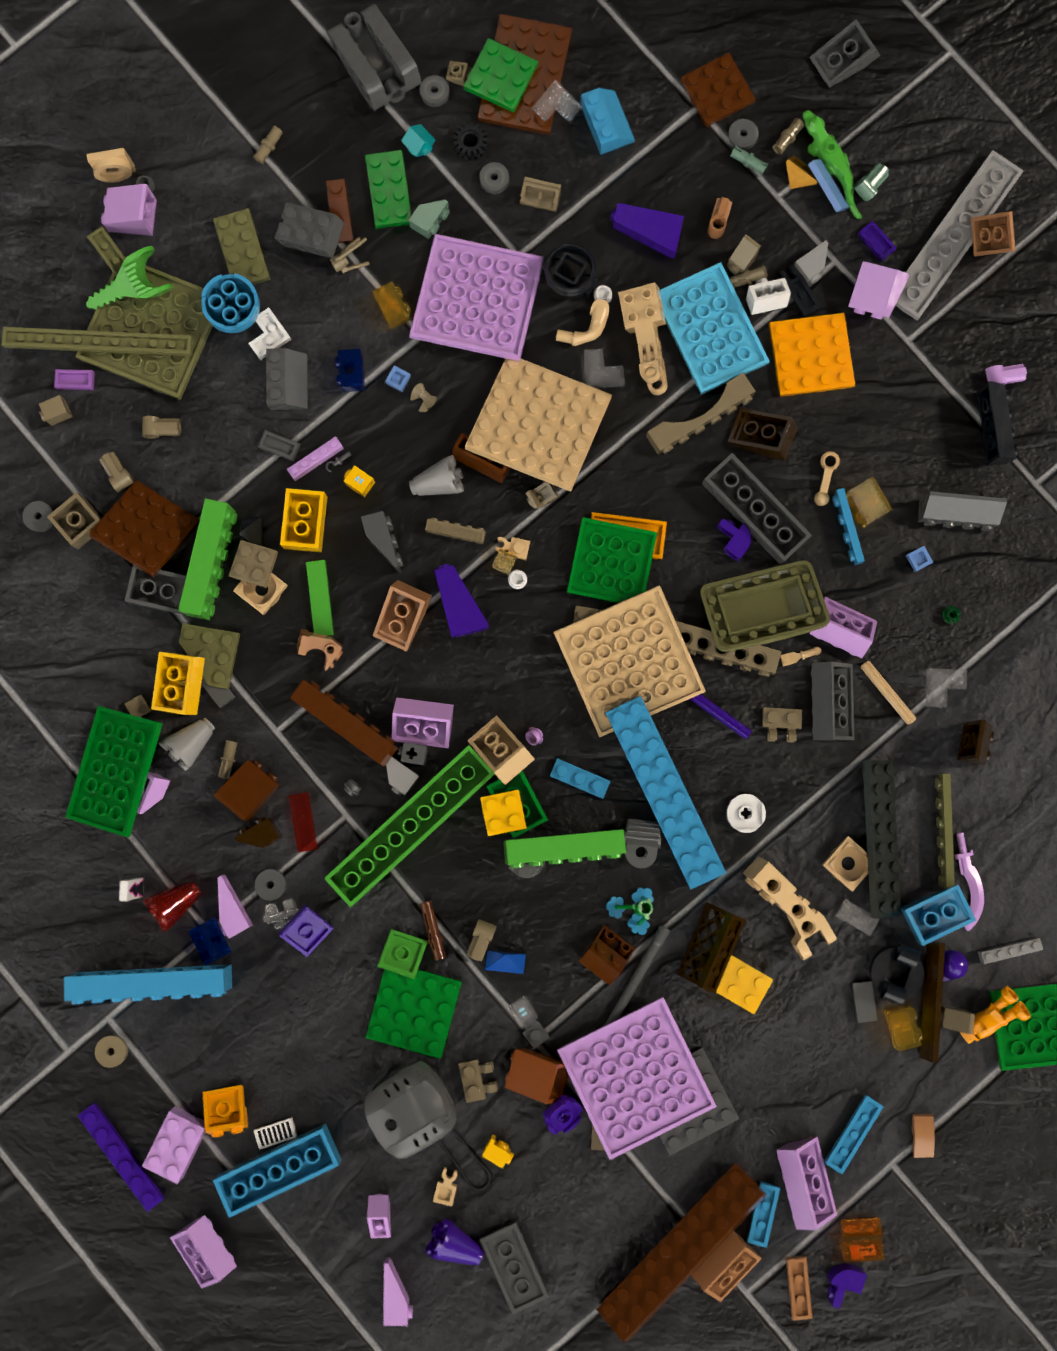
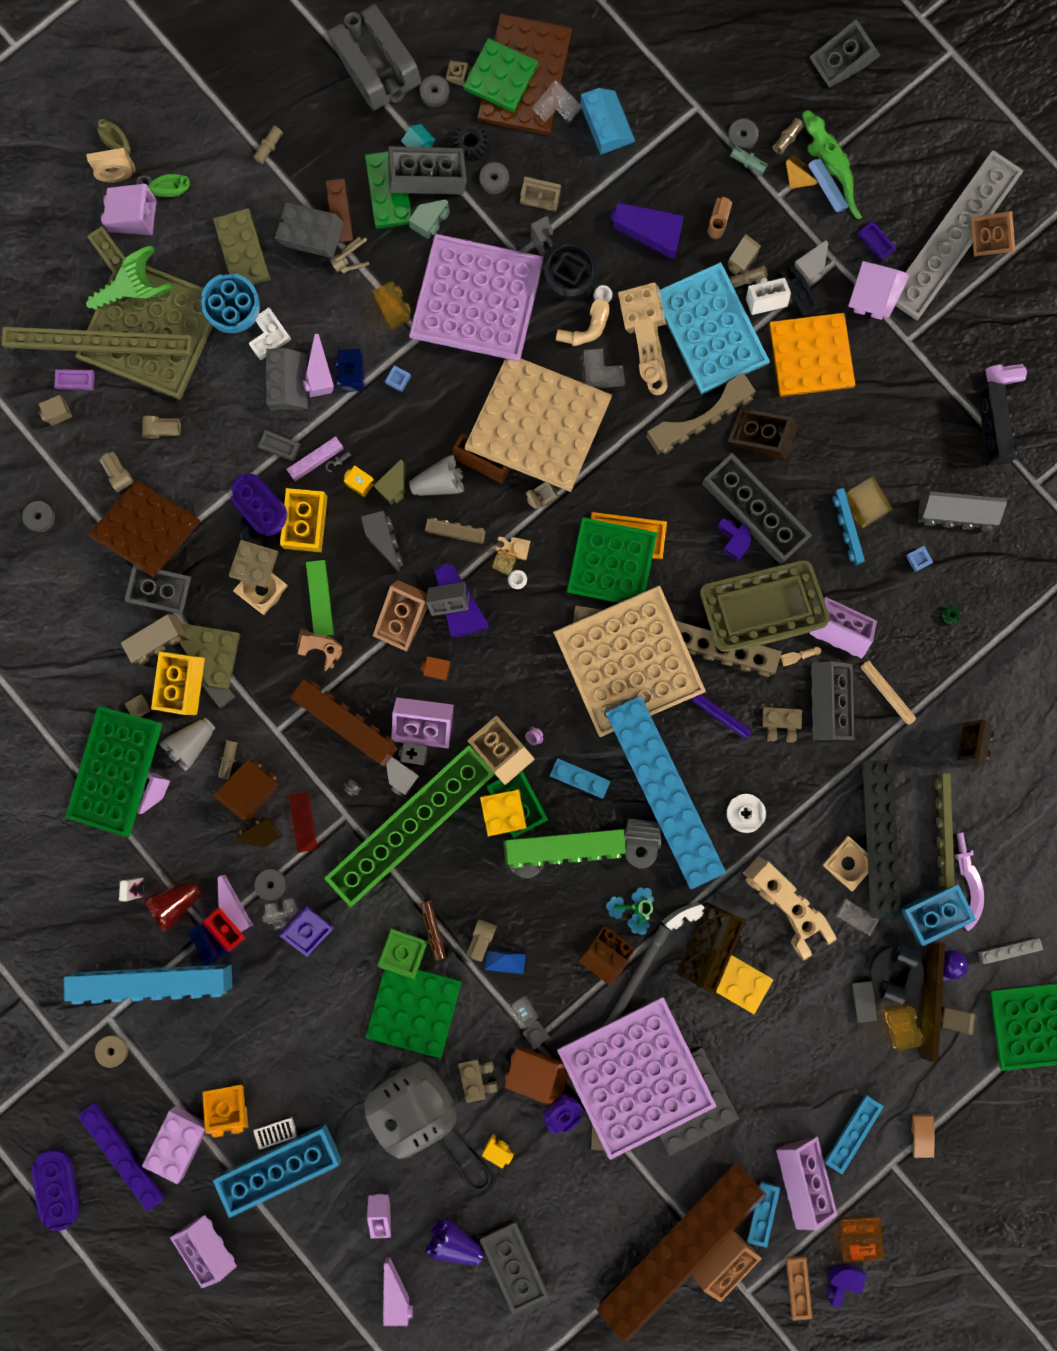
dark tan brick [47,492,102,550] -> none
bright green brick [178,498,237,621] -> none
dark tan piece [411,383,437,412] -> none
tan plate [433,1167,457,1206] -> none
reddish brown plate [680,53,756,128] -> none
tan piece [814,452,840,506] -> none
sand green piece [853,163,889,202] -> none
clear plate [926,668,967,708] -> none
light orange piece [960,986,1031,1044] -> none
none -> dark purple tile [31,1149,79,1231]
none -> olive arm [97,119,131,156]
none -> dark tan brick [121,614,186,664]
none -> bright green arm [148,174,190,197]
none -> red brick [202,907,246,953]
none -> dark purple tile [231,473,287,536]
none -> lavender slope [303,334,334,397]
none -> olive slope [374,460,405,506]
none -> dark grey slope [388,147,467,194]
none -> dark orange brick [421,656,451,682]
none -> dark grey hinge [426,582,469,616]
none -> dark grey hinge [531,216,553,256]
none -> white slope [662,902,704,930]

